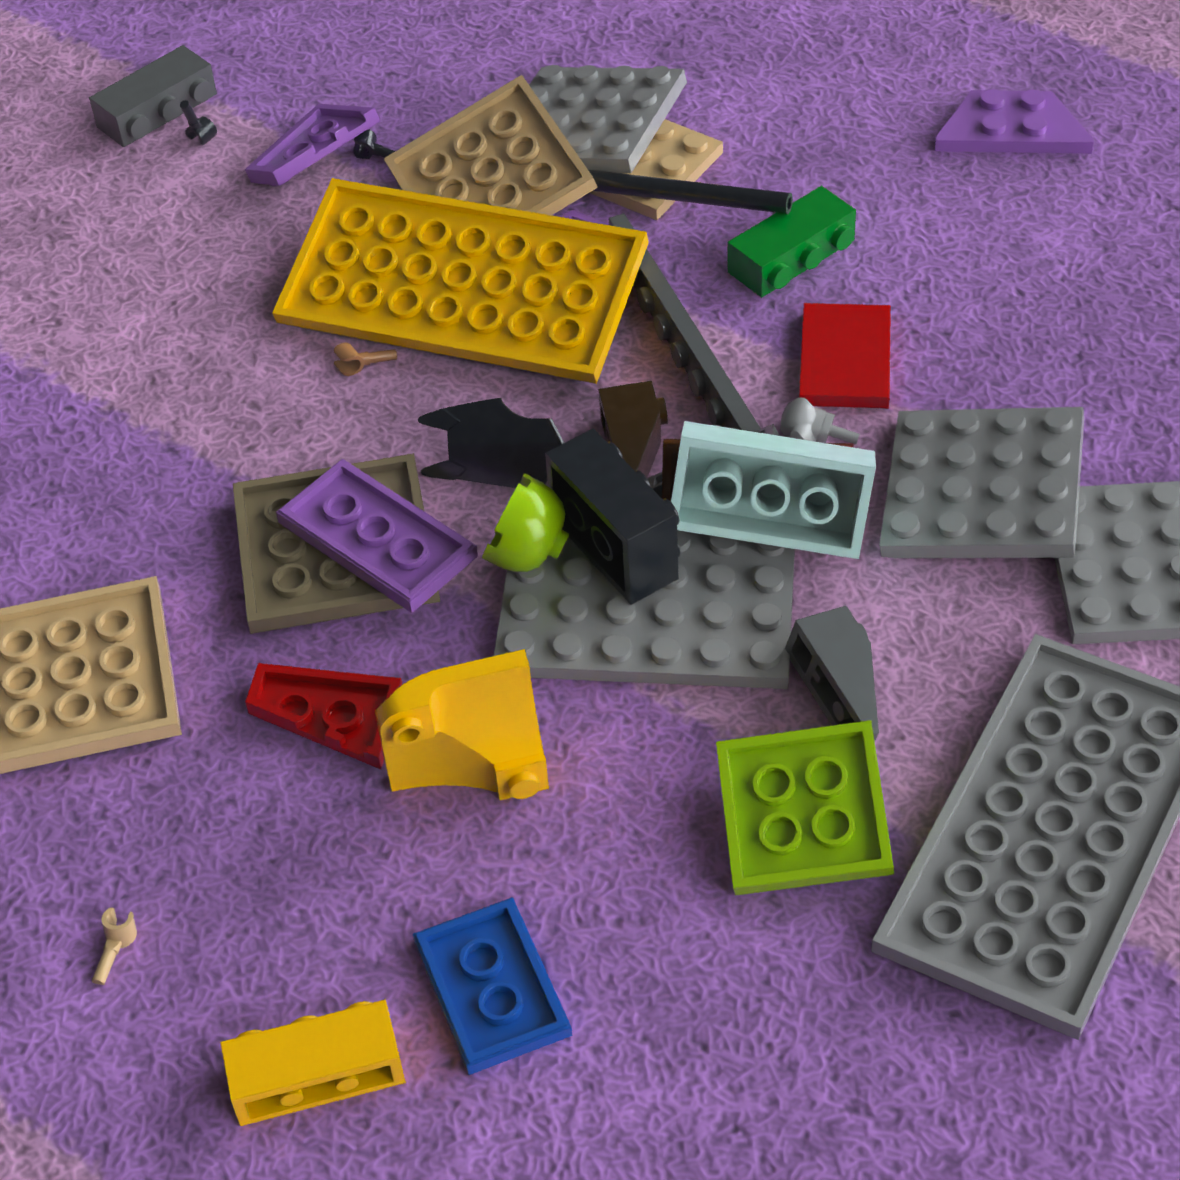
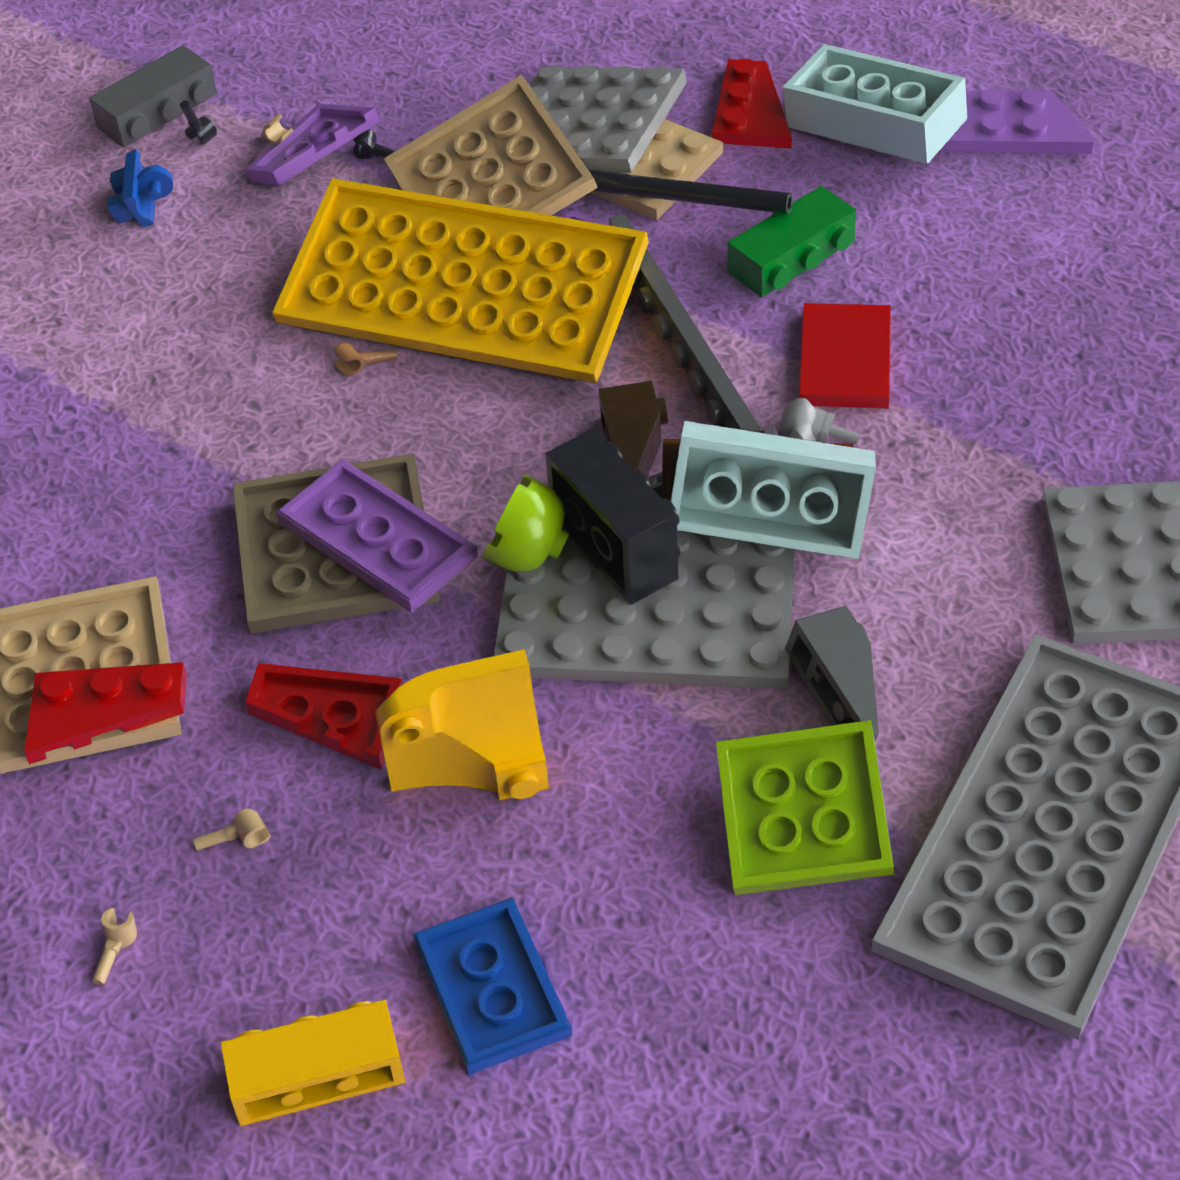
black shield [418,398,564,488] -> none
light grey plate [879,407,1084,558] -> none
none -> red wing [24,662,187,765]
none -> blue hips [107,149,174,227]
none -> tan hand [193,809,270,851]
none -> tan hand [261,113,294,145]
none -> red wing [712,58,792,149]
none -> light aqua brick [783,44,967,164]

